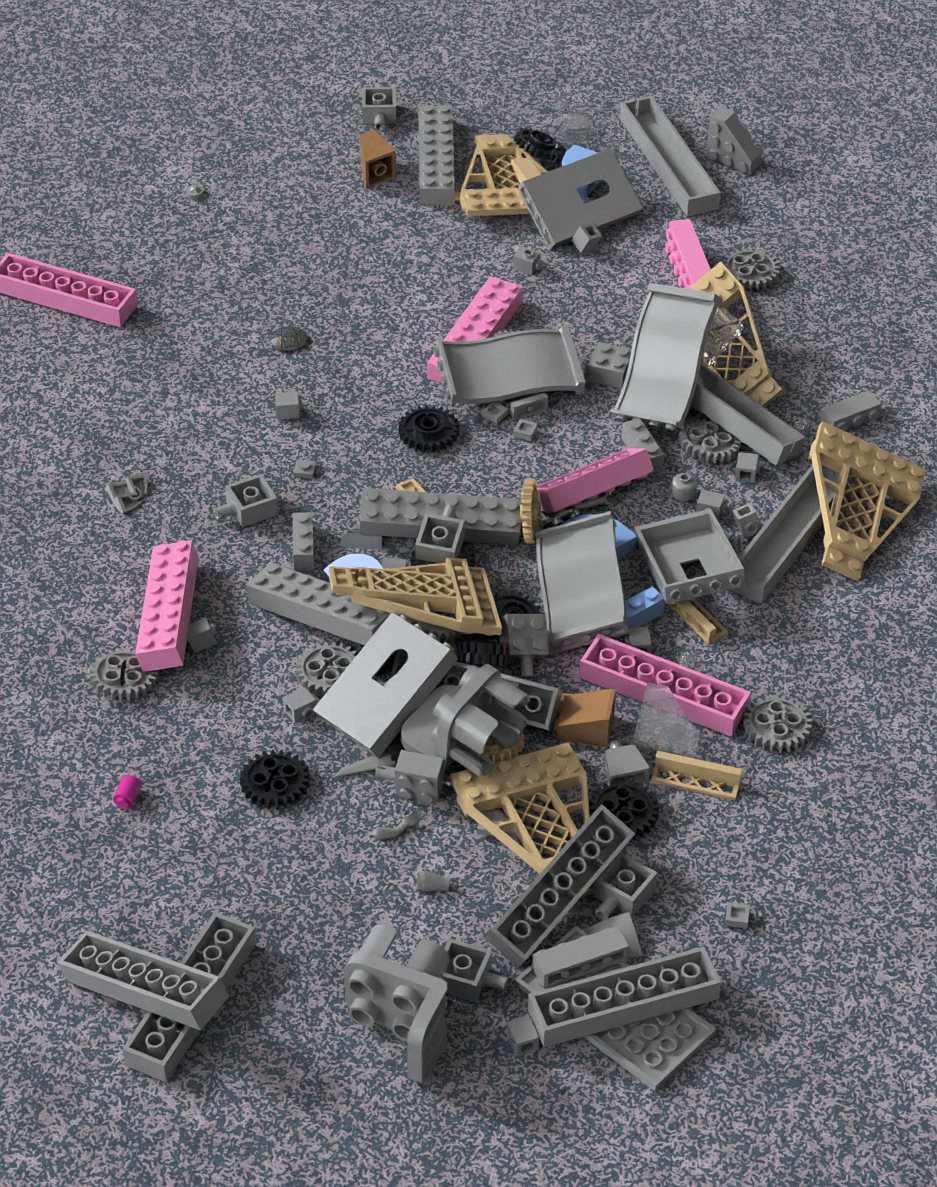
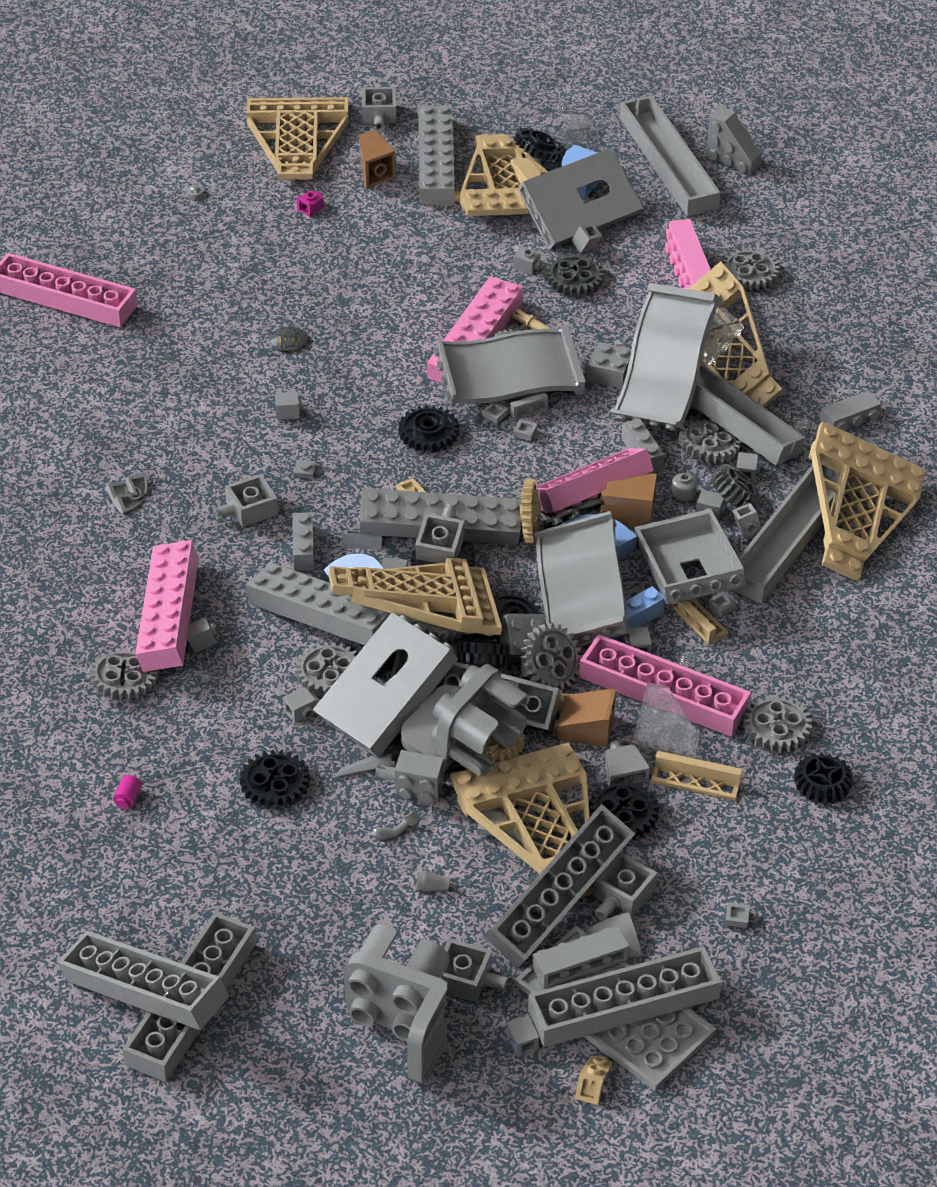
none -> tan wing [246,97,349,180]
none -> dark pink brick [296,190,324,217]
none -> tan pin [512,308,552,329]
none -> light grey gear [521,623,582,690]
none -> dark grey gear [546,253,604,297]
none -> tan bracket [575,1055,613,1105]
none -> medium nougat slope [600,474,657,527]
none -> light grey plate [707,592,737,617]
none -> dark grey gear [711,464,760,508]
none -> black gear [794,752,853,805]

